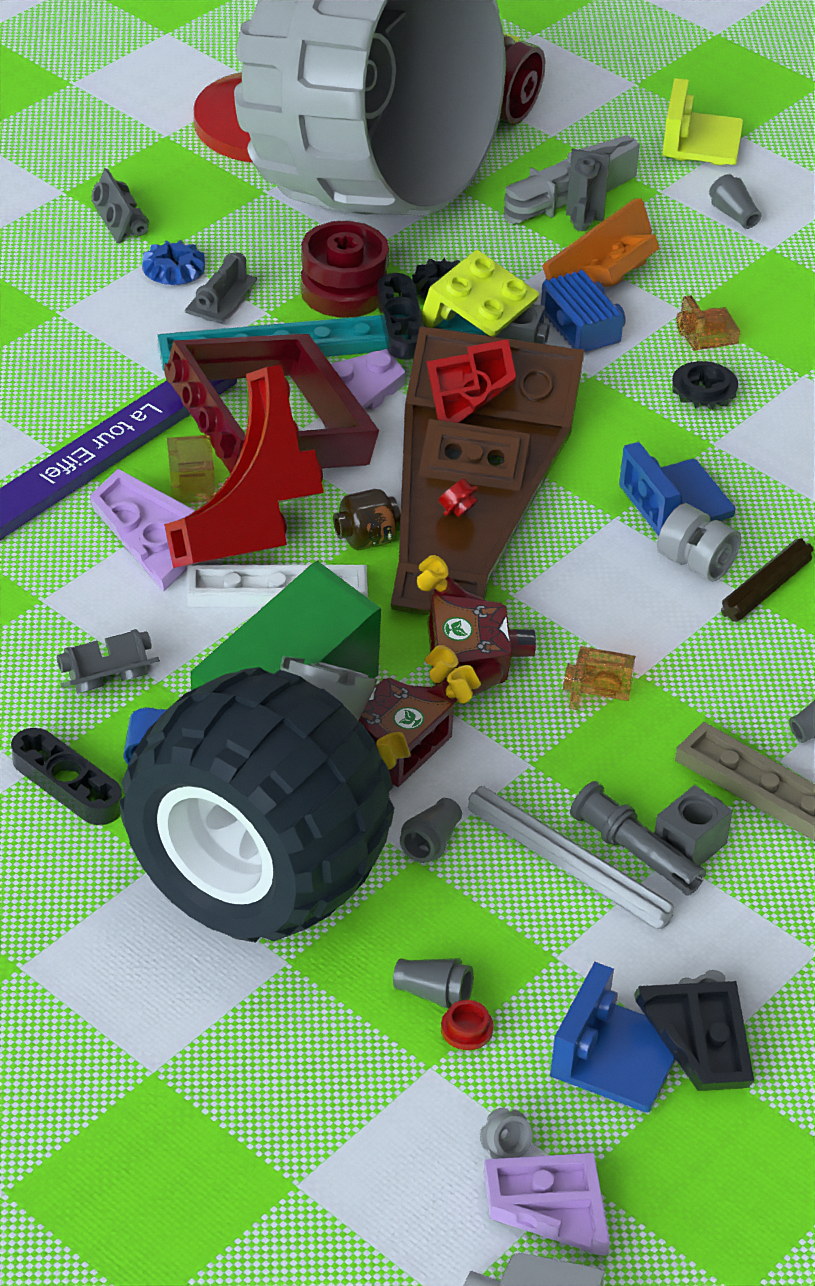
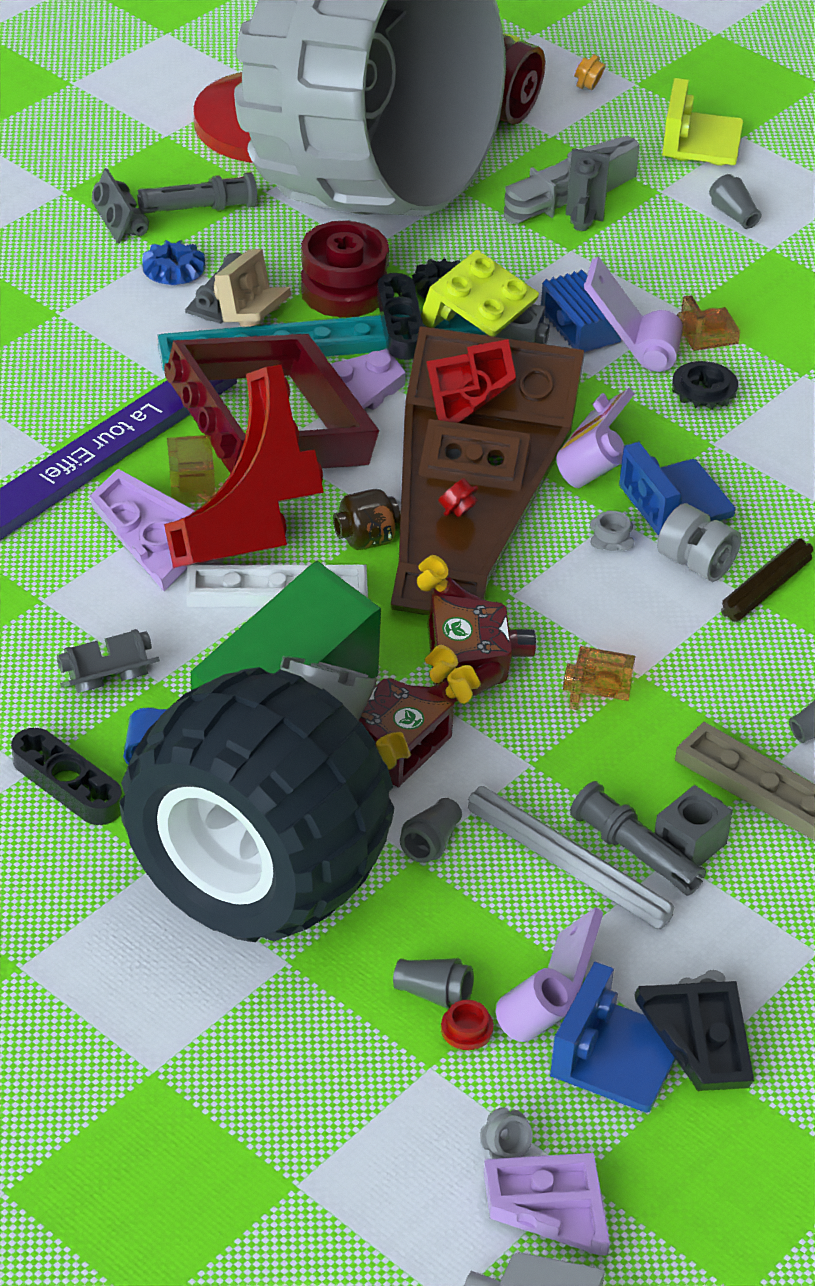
orange bracket [543,199,660,287] -> none
none -> dark grey pin [137,172,257,214]
none -> tan bracket [214,249,291,327]
none -> lavender door [496,907,604,1042]
none -> lavender door [556,388,634,488]
none -> light orange plate [574,54,606,90]
none -> lavender door [584,256,683,372]
none -> light grey plate [590,511,634,551]

